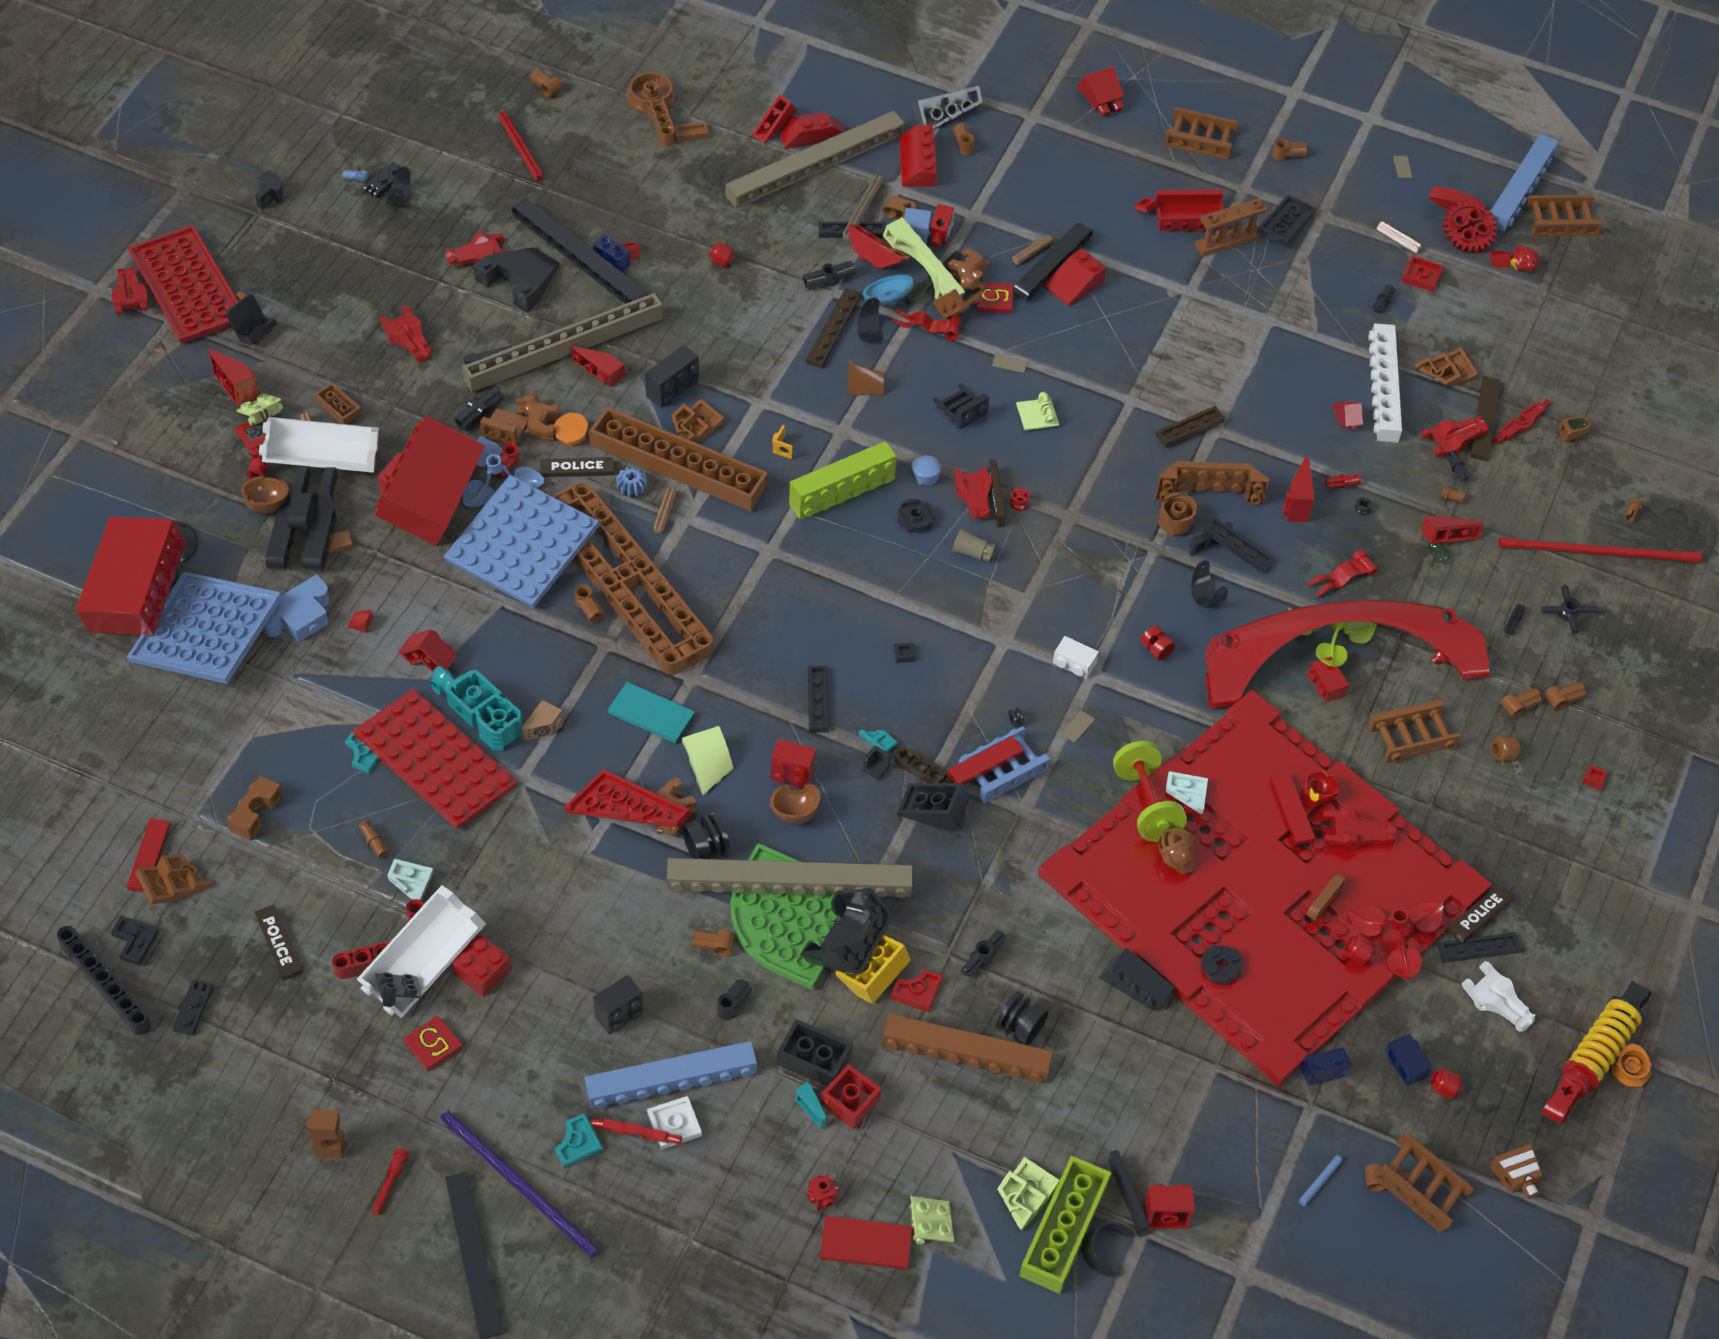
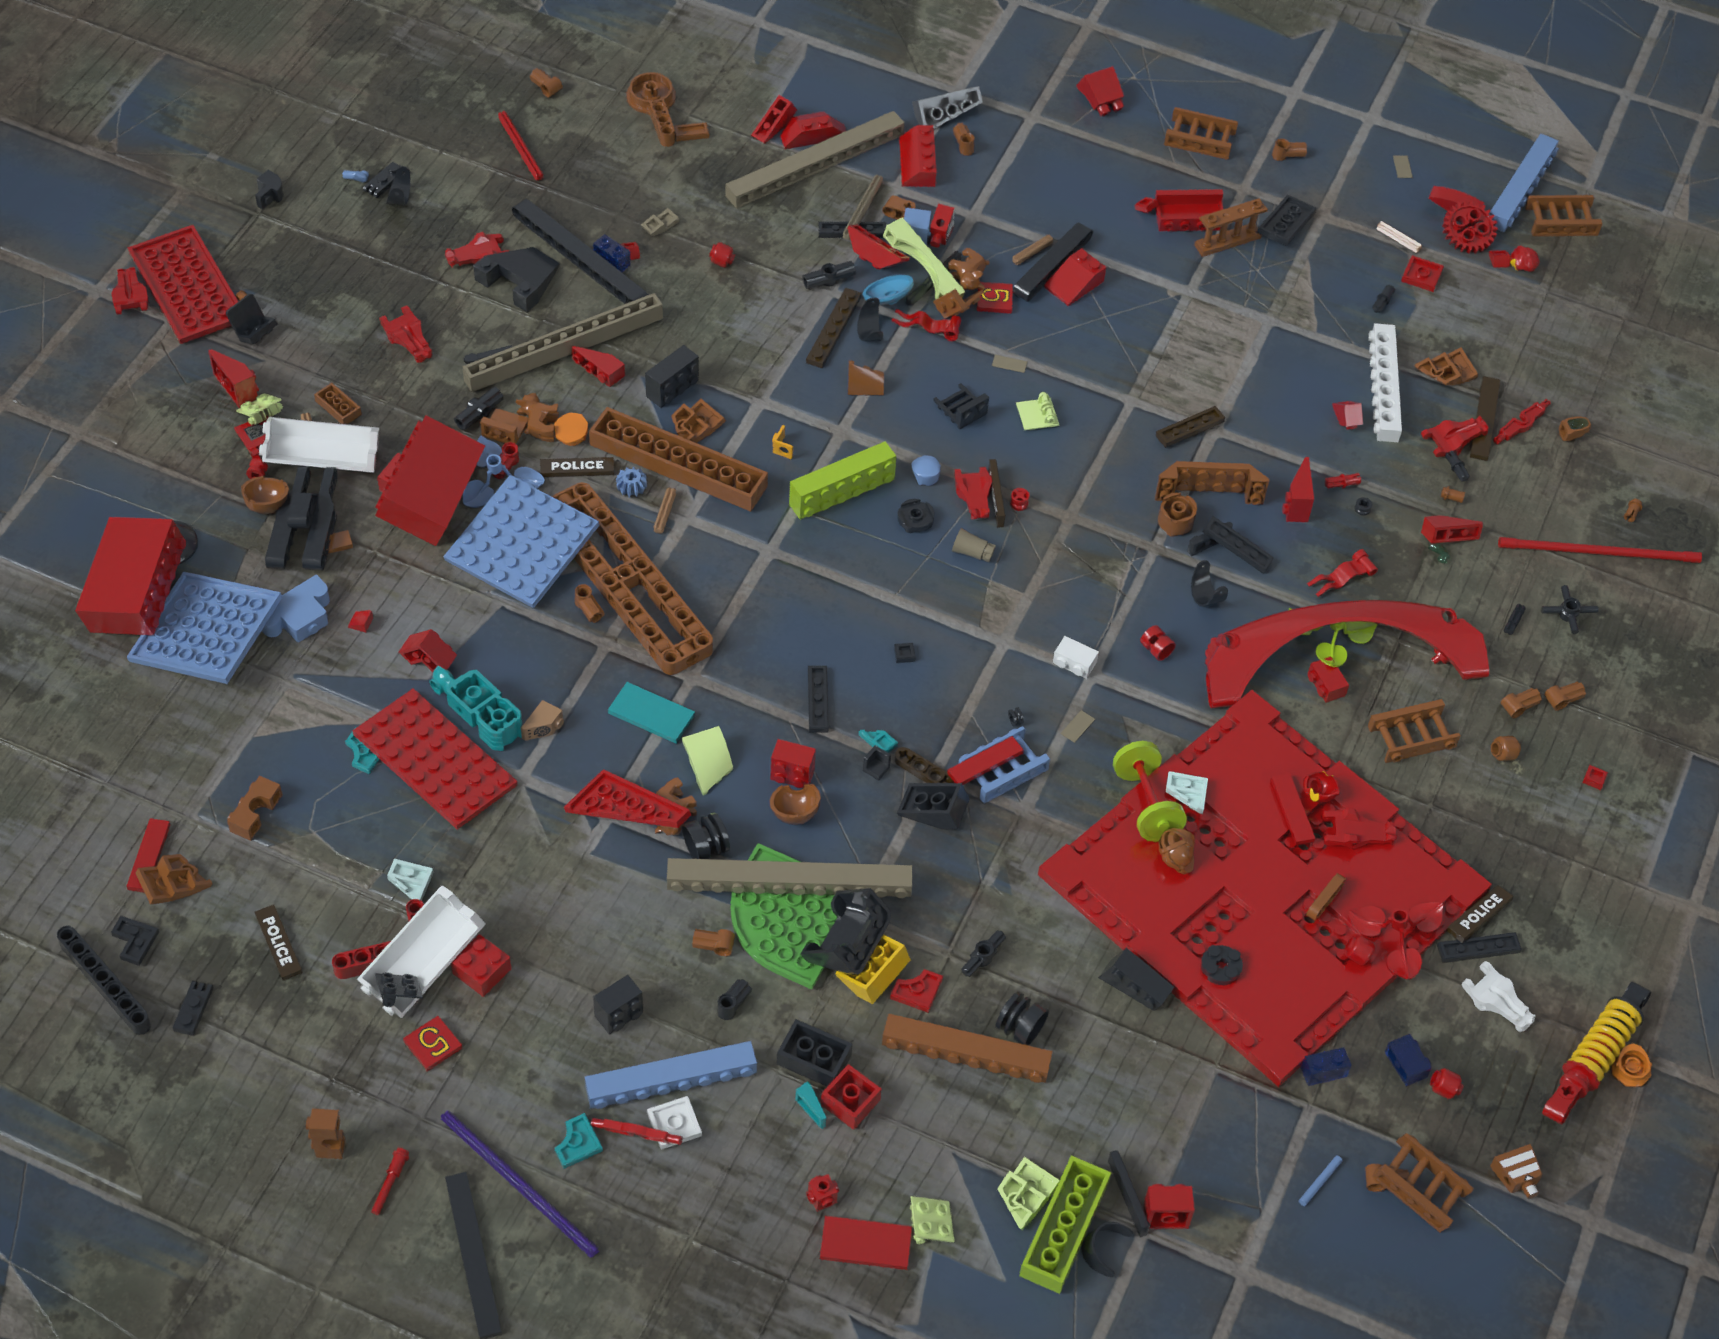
dark orange pin [358,820,389,859] -> none
none -> dark tan slope [641,208,680,236]

